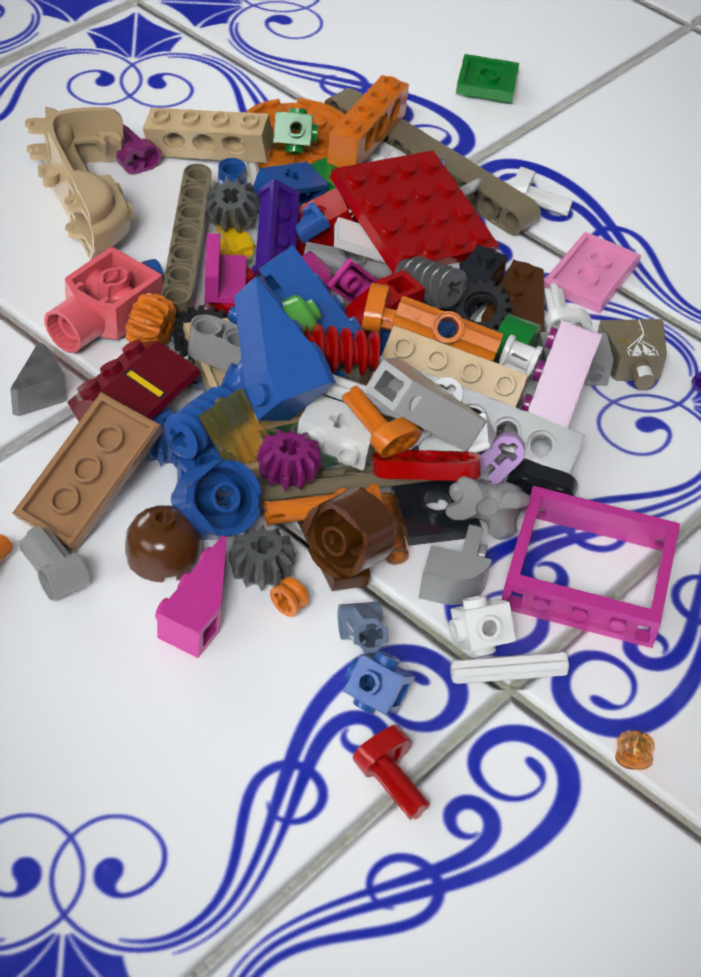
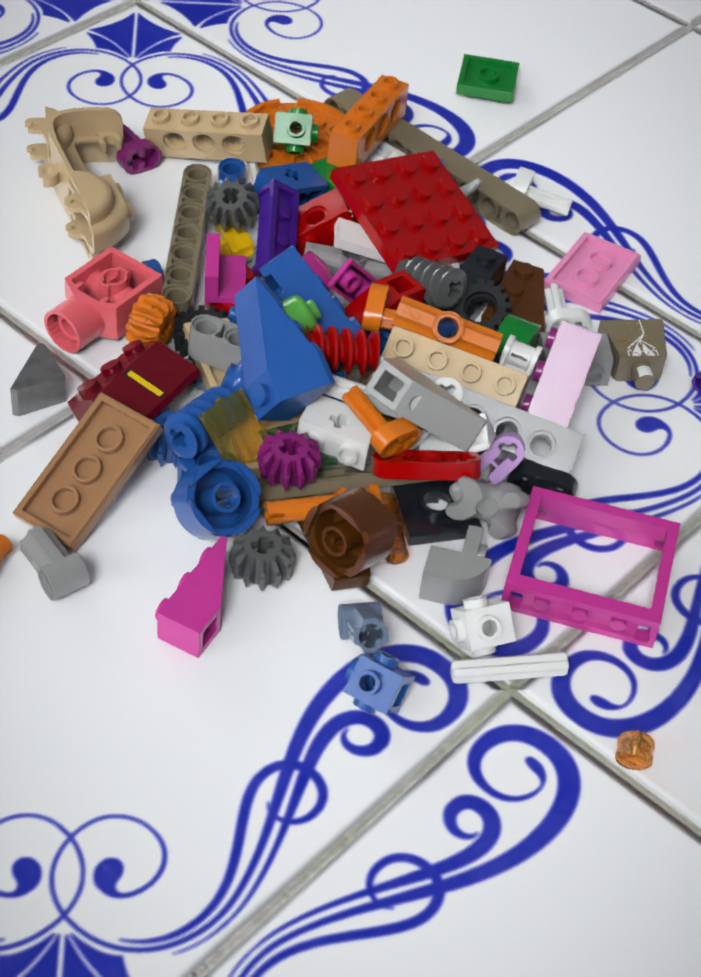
reddish brown cylinder [125,505,202,582] -> none
orange bush [270,577,309,617] -> none
blue tile [296,202,330,243] -> none
red piece [352,724,430,820] -> none

